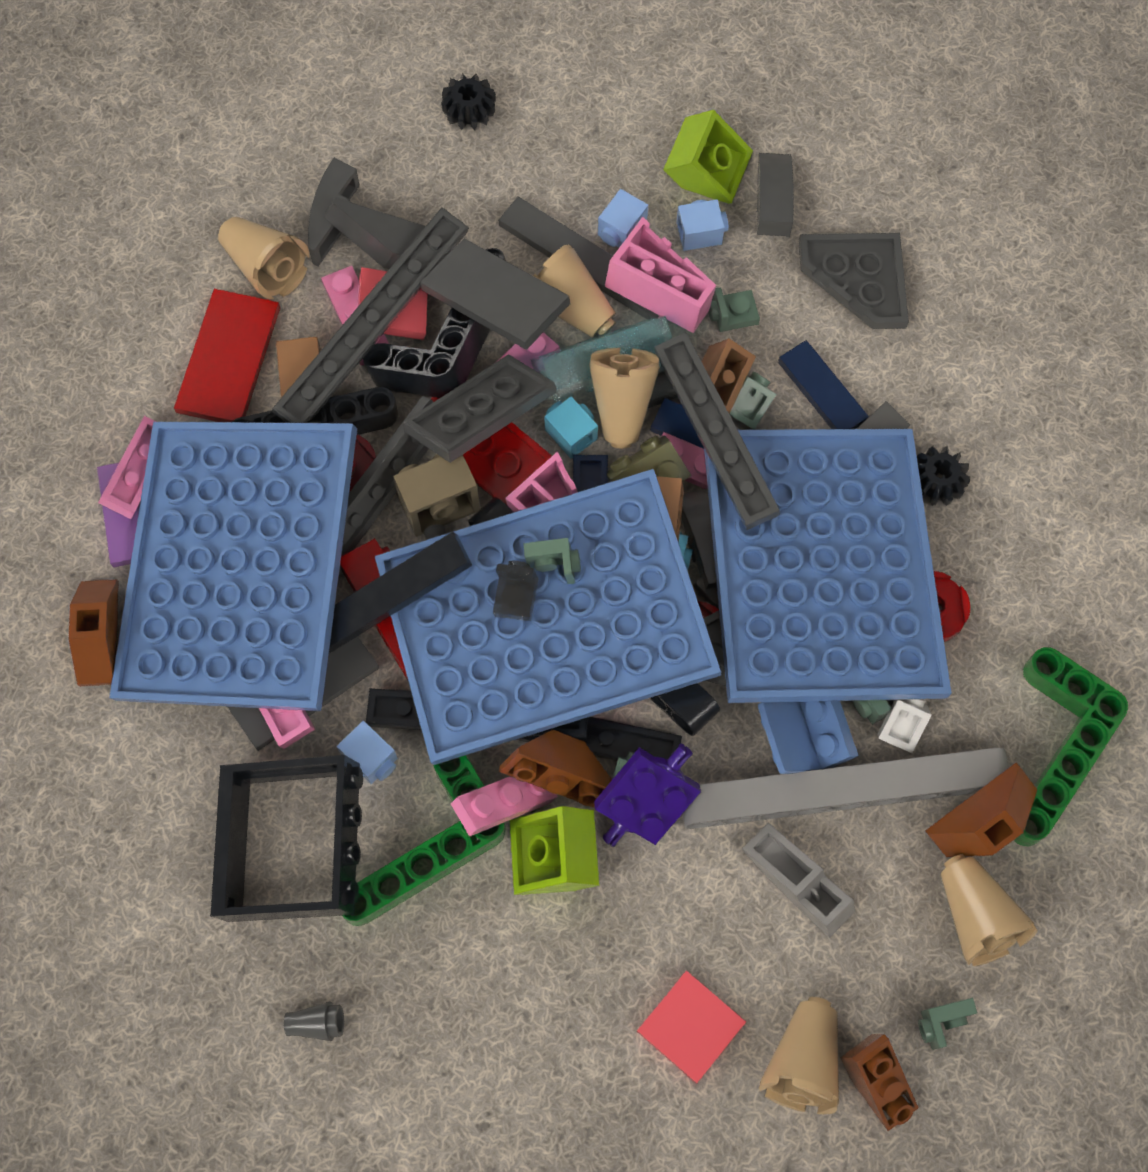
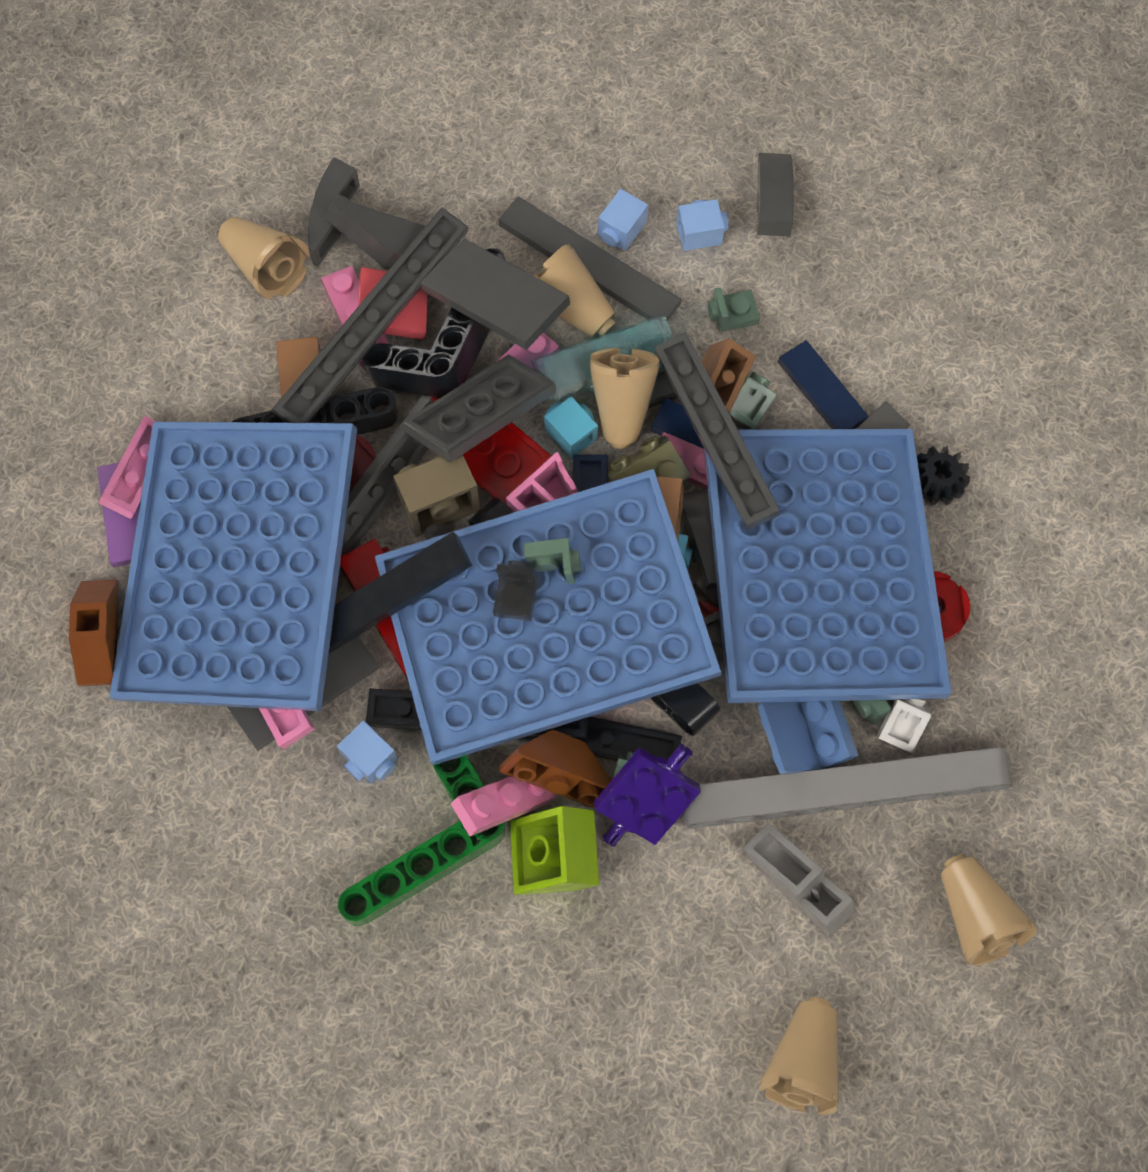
red tile [174,288,281,422] -> none
black window [210,755,363,922] -> none
dark grey cone [284,1001,344,1041] -> none
black gear [441,73,496,131] -> none
bright pink wedge [605,217,716,333] -> none
coral tile [636,970,746,1084] -> none
lime slope [663,109,753,204] -> none
dark grey plate [798,233,909,329] -> none
dark orange slope [840,1034,919,1131] -> none
sand green bracket [918,998,978,1050] -> none
dark orange slope [925,762,1037,857] -> none
green beam [1014,647,1128,847] -> none

